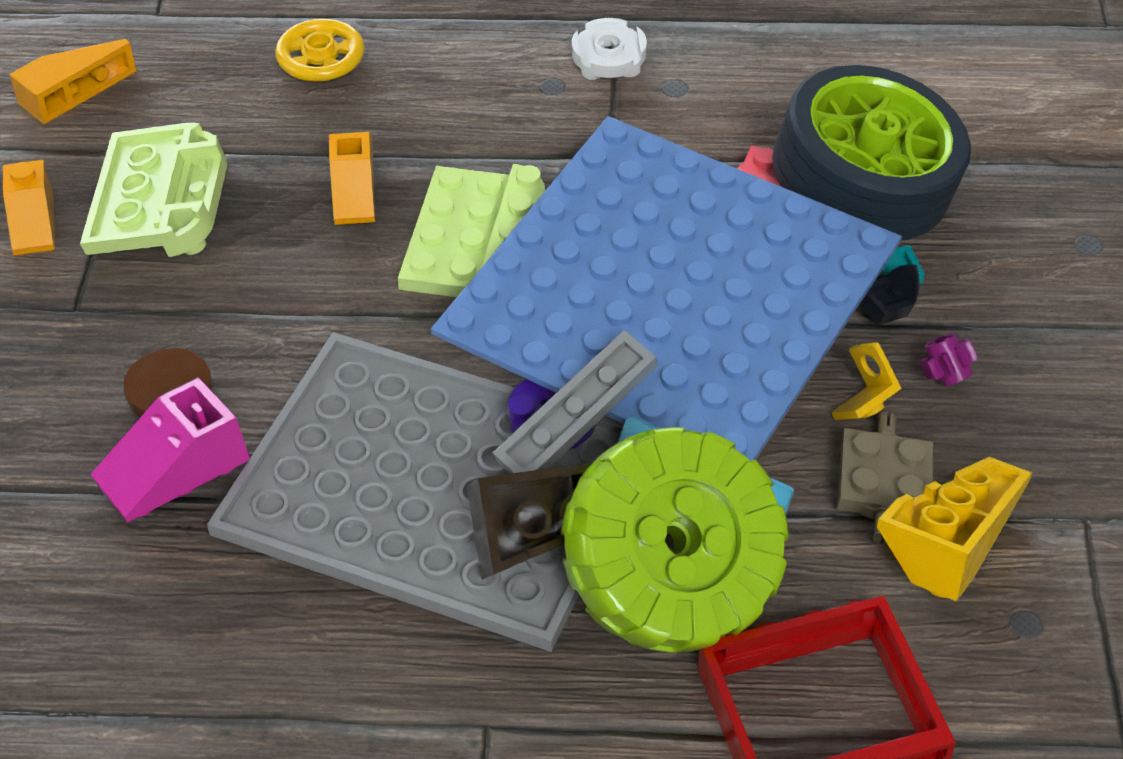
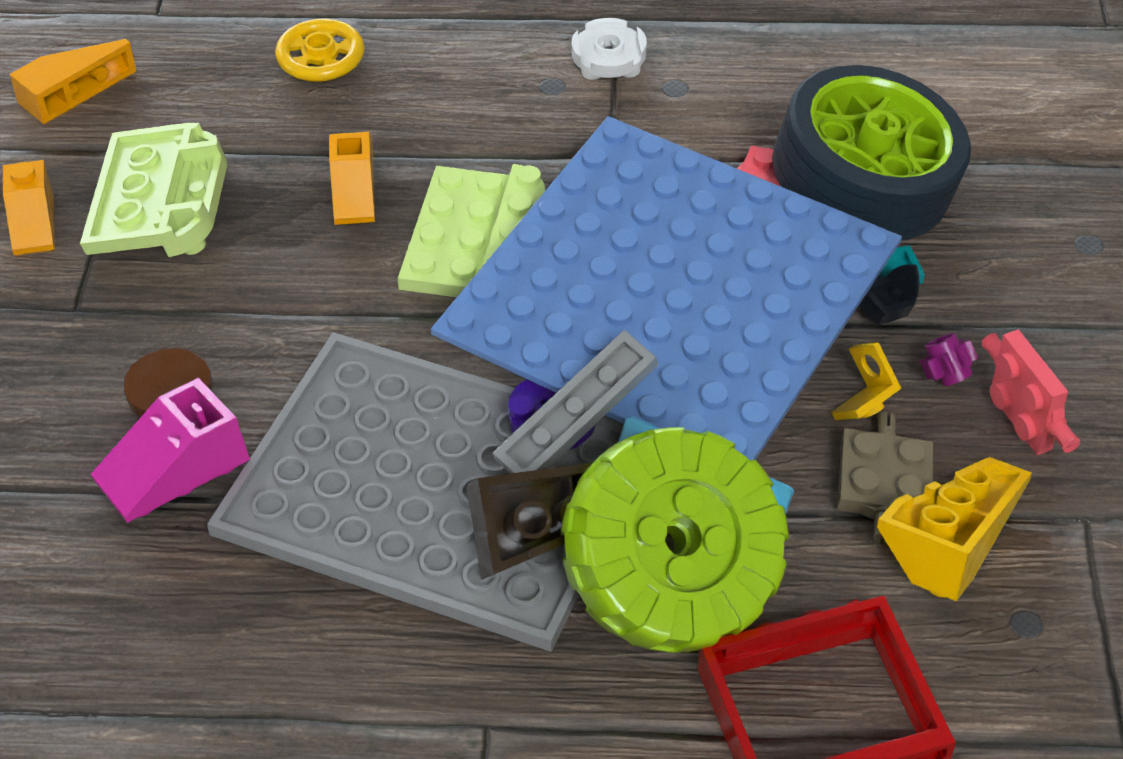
none -> coral plate [981,329,1081,455]

